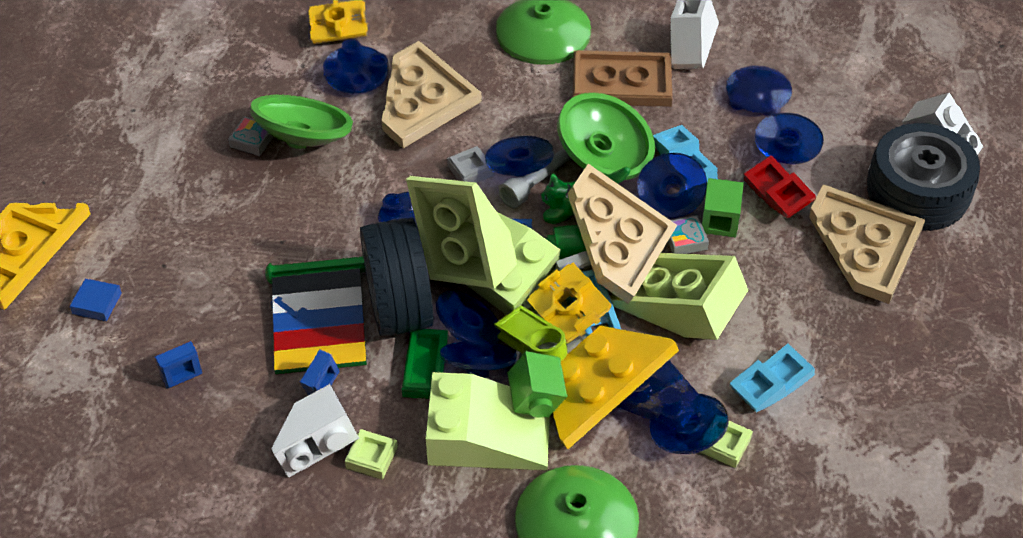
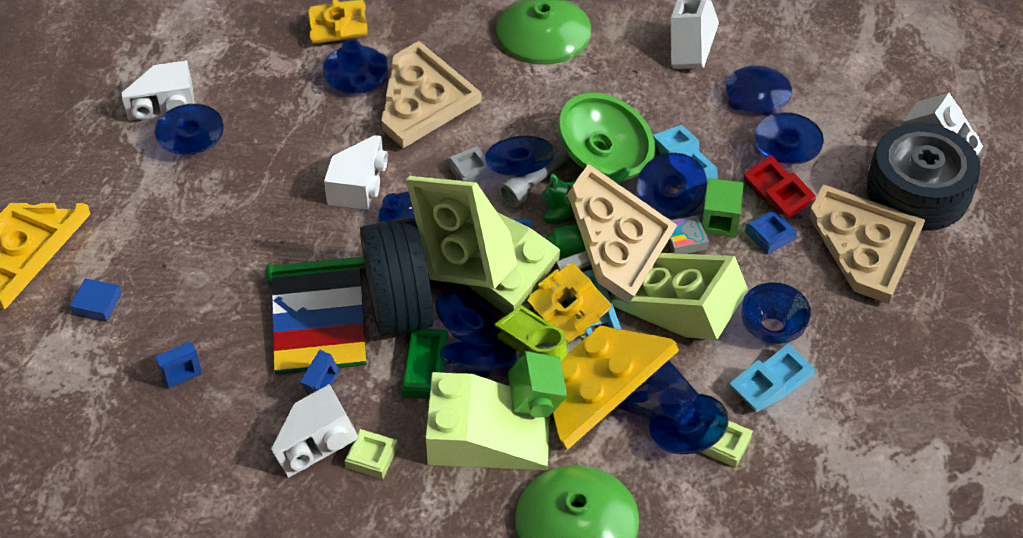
light grey tile [228,116,273,156] -> none
bright green dish [250,95,353,149] -> none
medium nougat tile [573,51,673,107] -> none
none -> white slope [122,61,195,121]
none -> clear blue dish [155,104,224,155]
none -> white slope [324,135,388,210]
none -> clear blue piece [741,282,811,344]
none -> blue tile [745,210,797,255]

